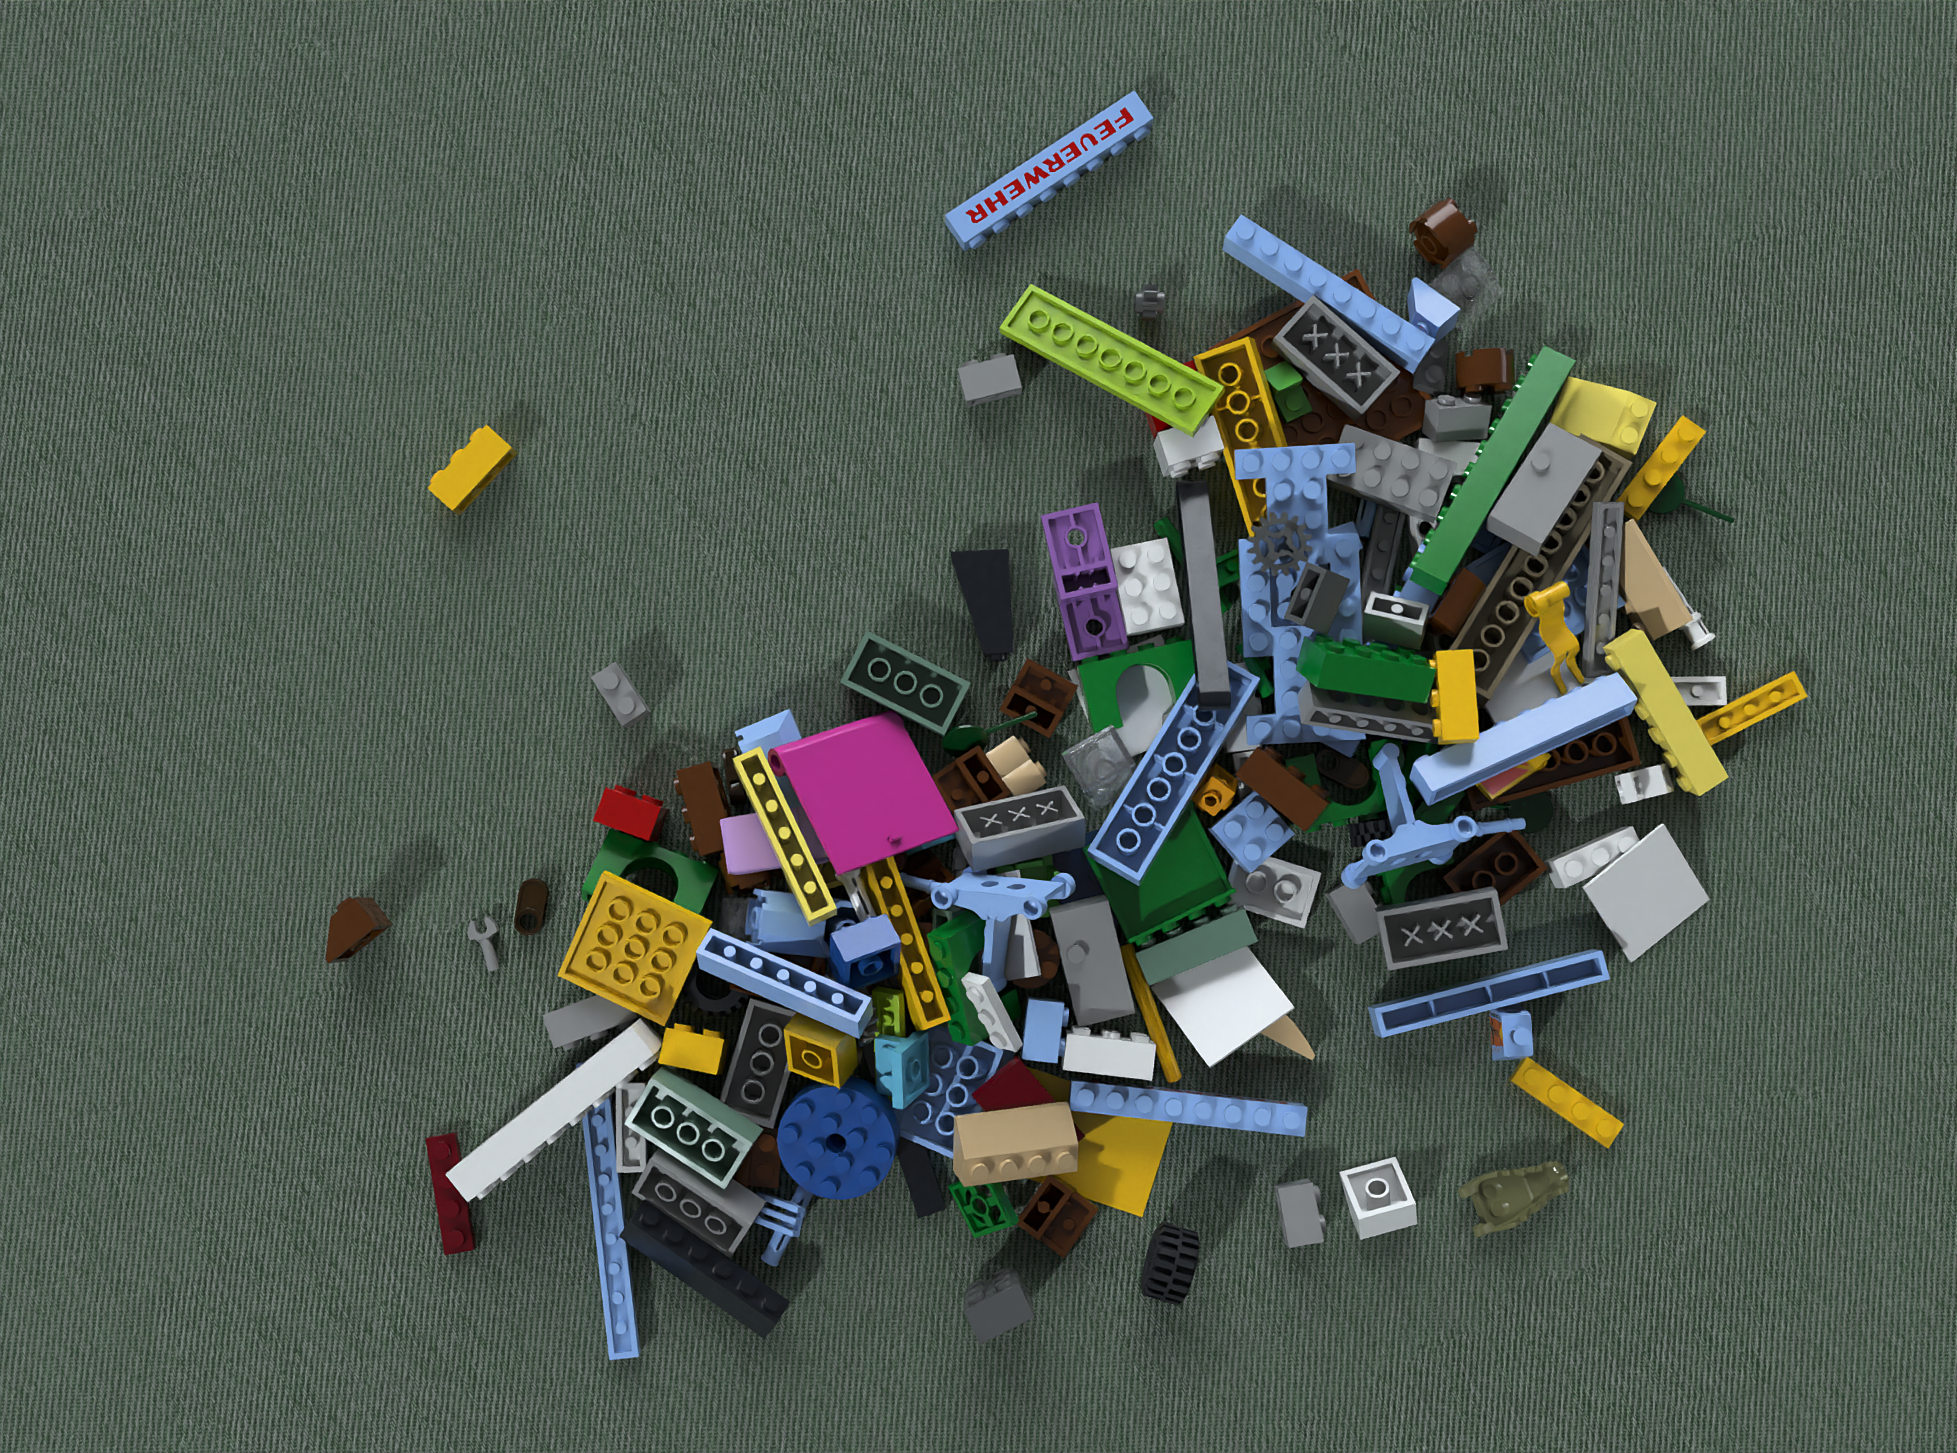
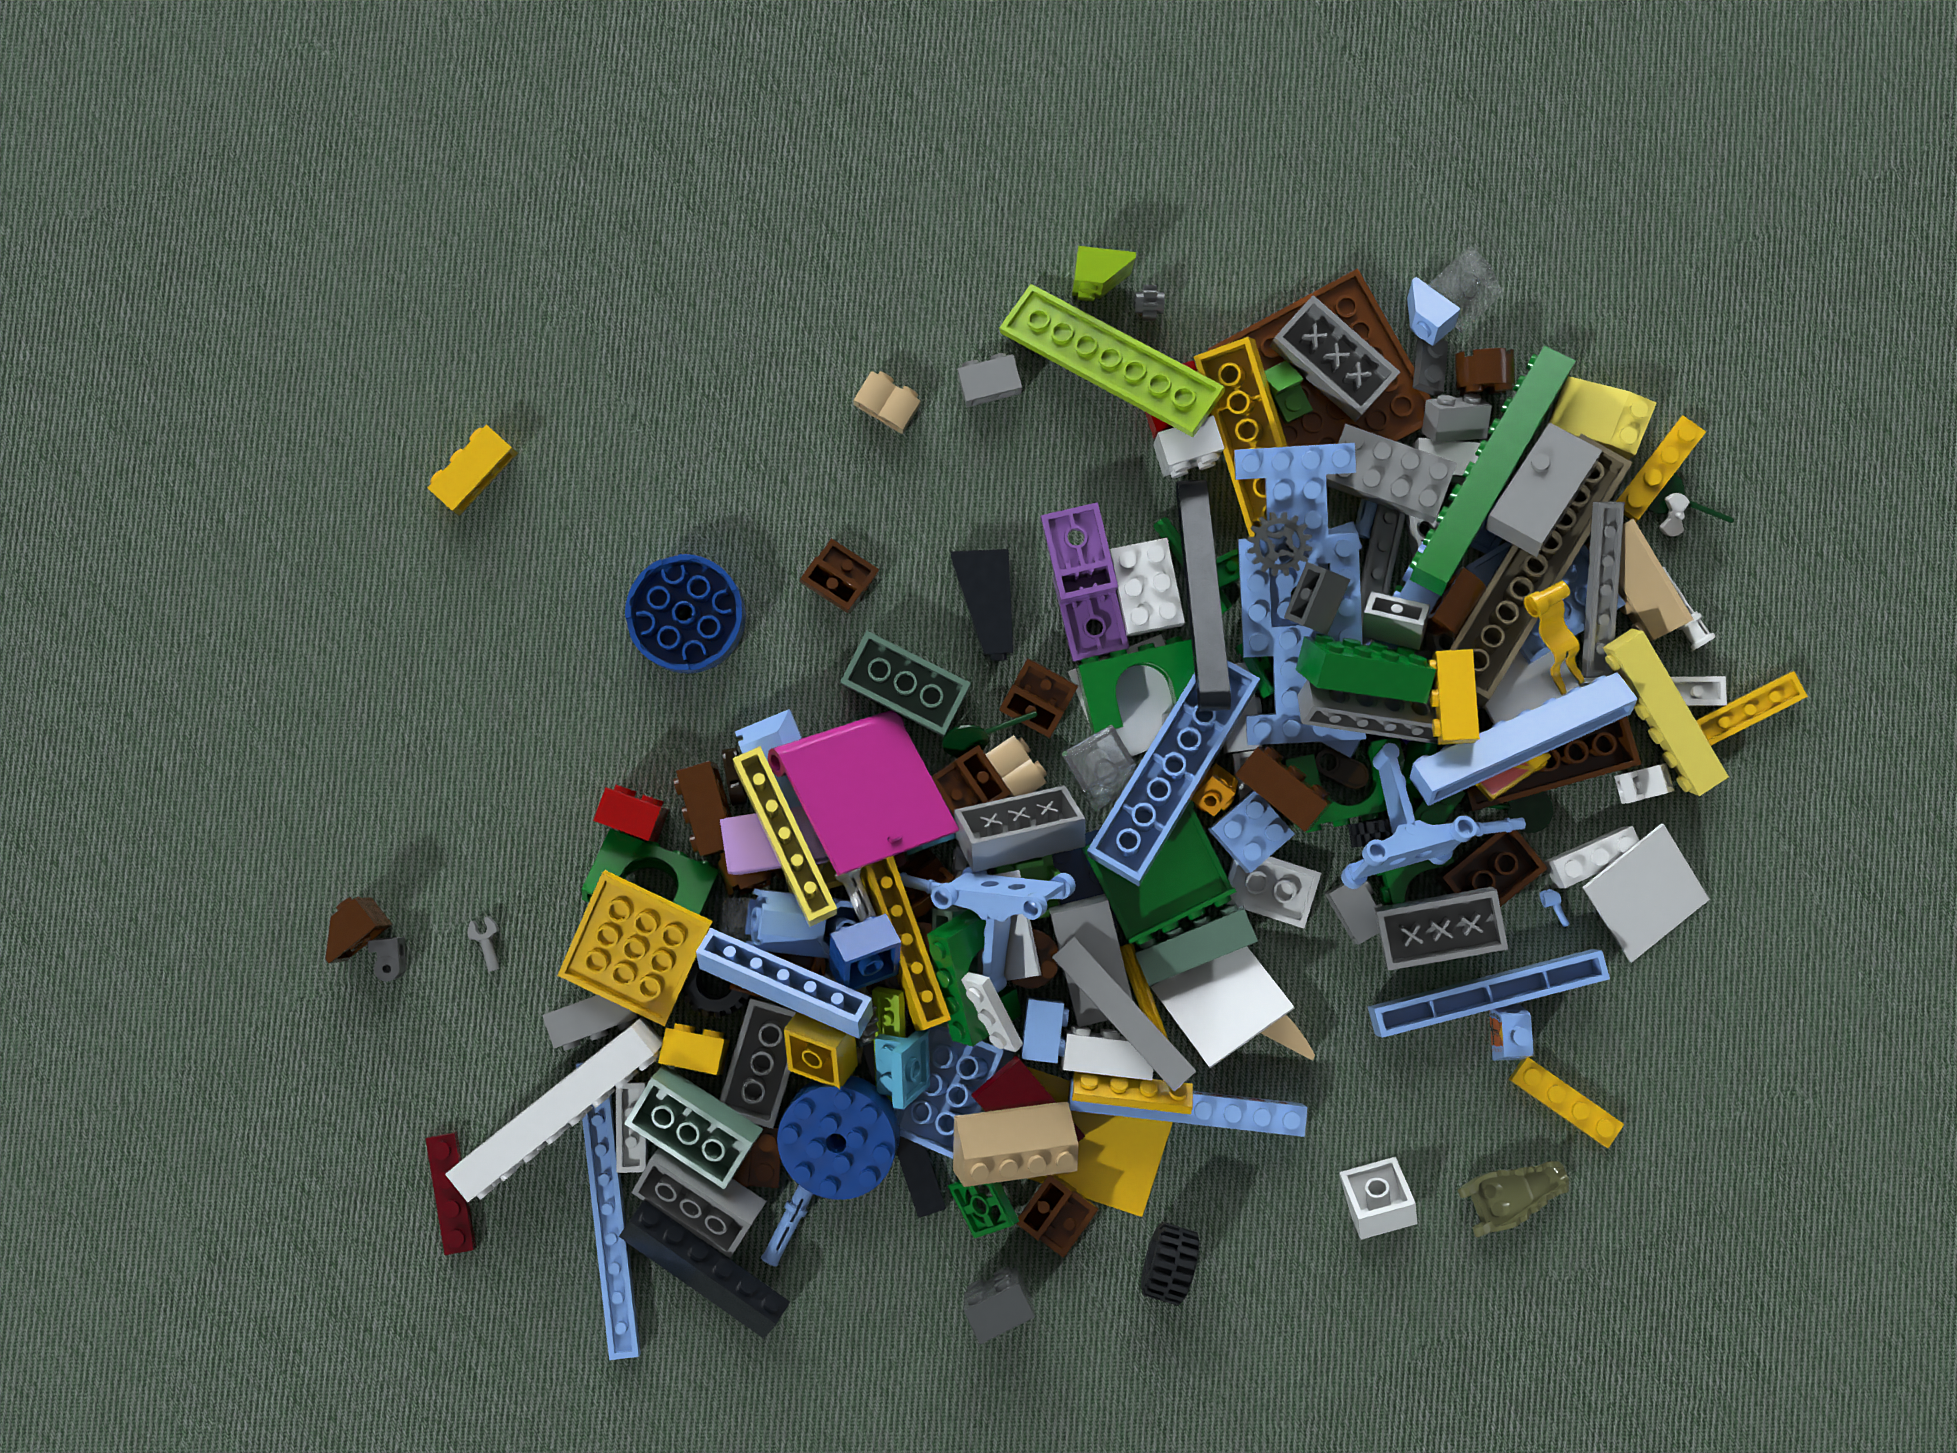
dark brown piece [514,879,549,936] -> none
light grey brick [591,661,652,728] -> none
light blue tile [754,1192,805,1237] -> none
light blue brick [945,91,1153,251] -> none
light blue brick [1222,214,1435,374] -> none
light grey brick [1274,1178,1327,1248] -> none
reddish brown brick [1409,198,1478,269] -> none
none -> flat silver leg [368,937,406,982]
none -> blue brick [625,554,746,674]
none -> reddish brown brick [800,538,879,614]
none -> tan brick [853,371,921,434]
none -> light grey tile [1052,937,1196,1091]
none -> lime slope [1072,246,1136,301]
none -> yellow plate [1072,1071,1193,1115]
none -> light blue hand [1539,889,1570,927]
none -> white piece [1659,493,1689,536]

